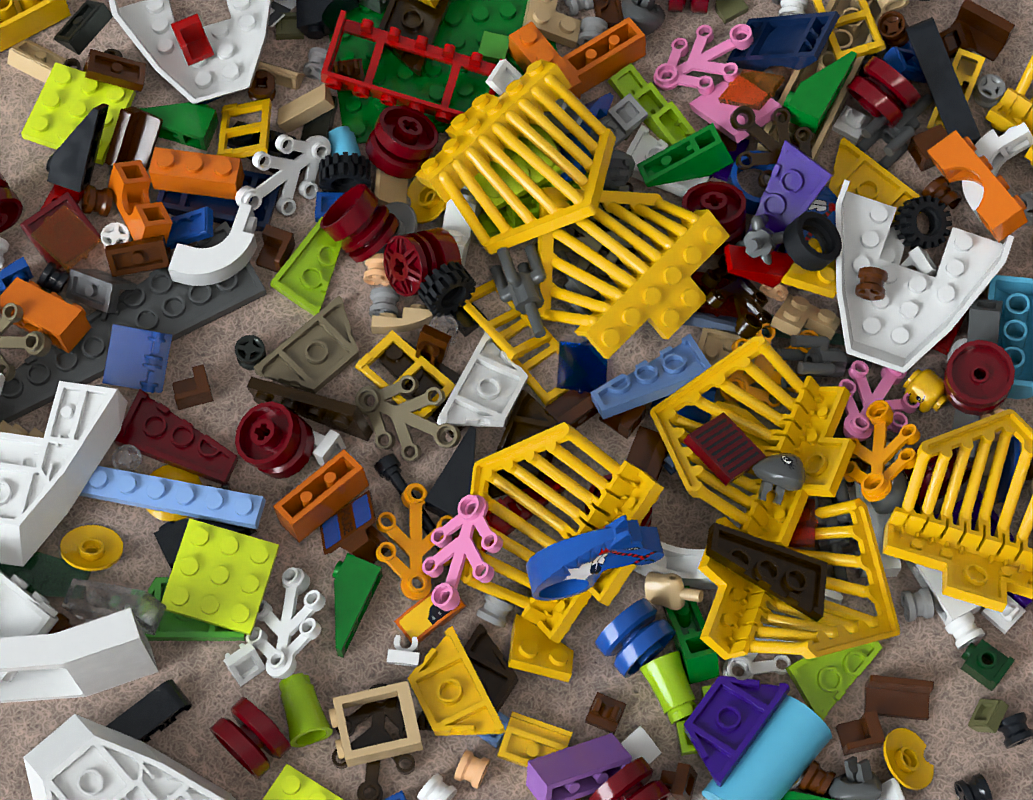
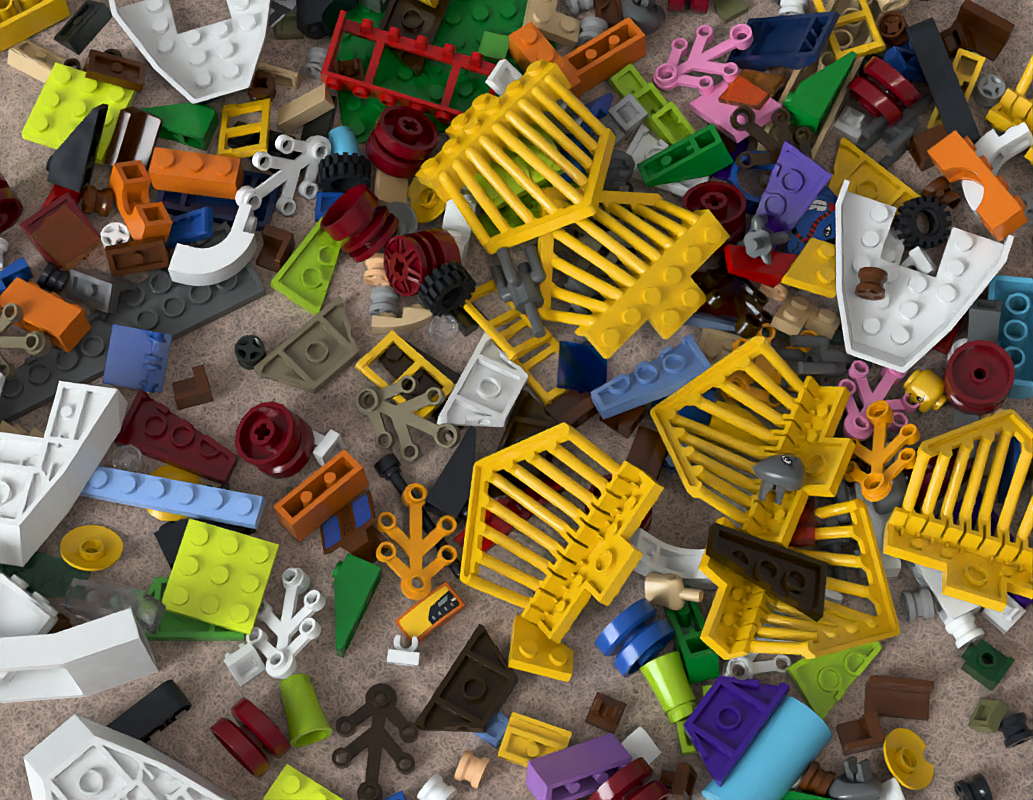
red panel [171,14,214,66] -> none
dark brown wing [247,377,373,441] -> none
tan window [329,681,423,767] -> none
yellow wing [407,626,506,736] -> none
reddish brown tile [415,324,452,365] -> none
bright pink plant [422,495,503,611] -> none
light grey wheel [476,593,515,628] -> none
blue animal [526,515,664,601] -> none
dark red tile [683,412,766,486] -> none
black tyre [783,211,842,271] -> none

